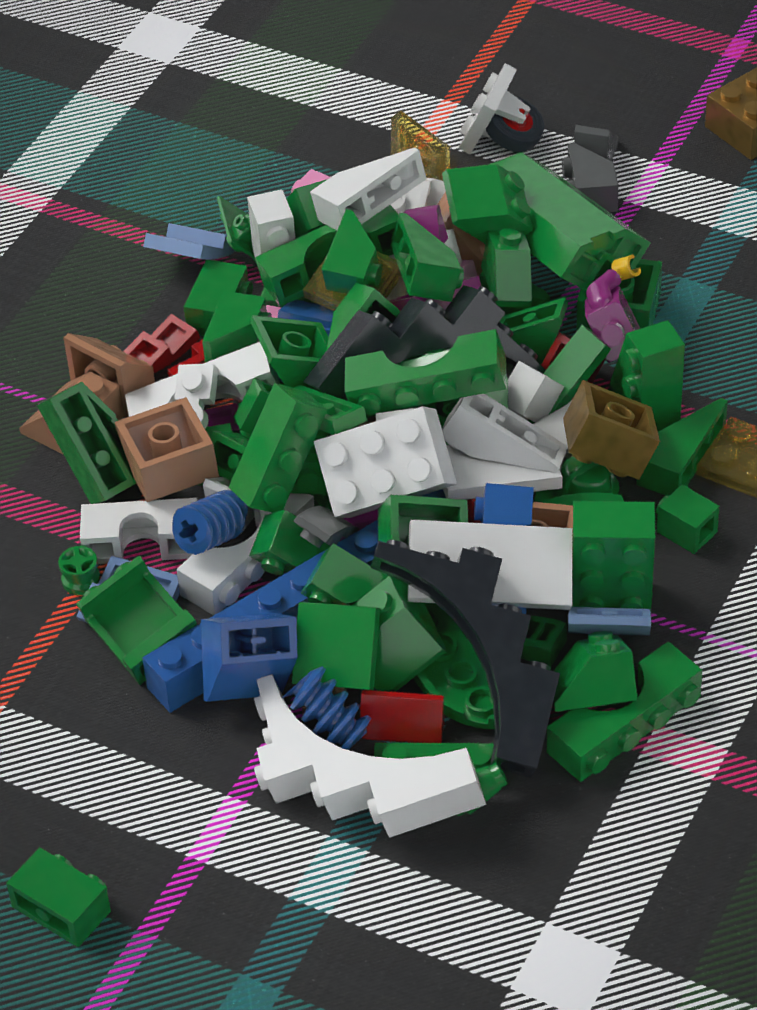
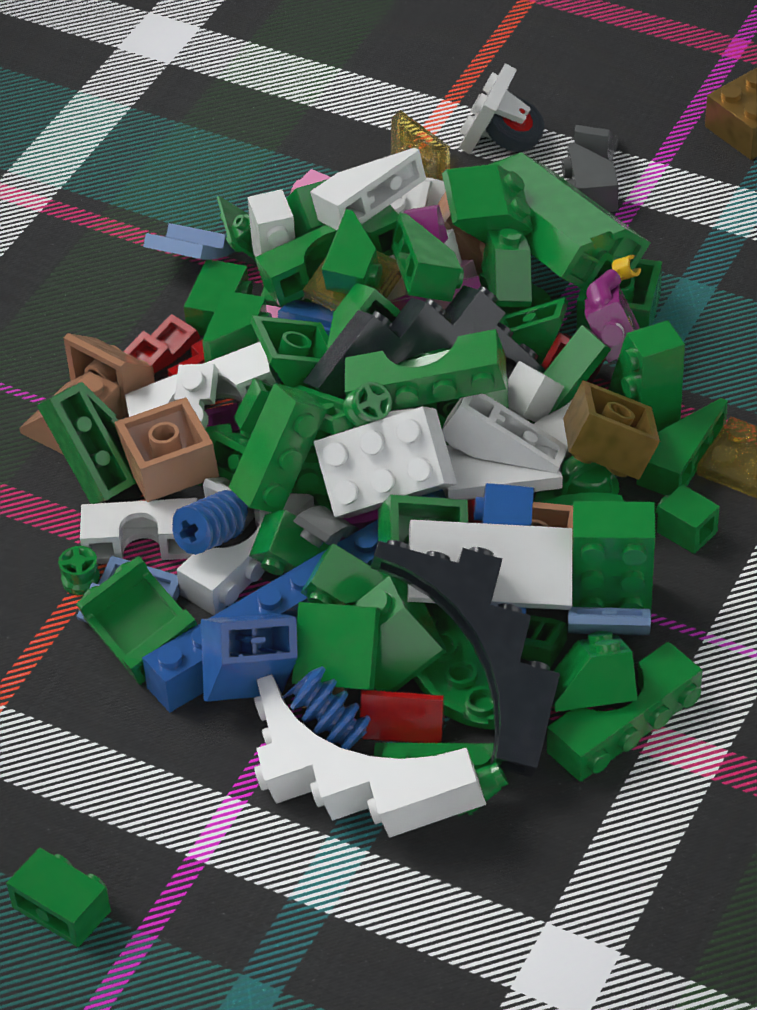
none -> green wheel [343,382,392,427]

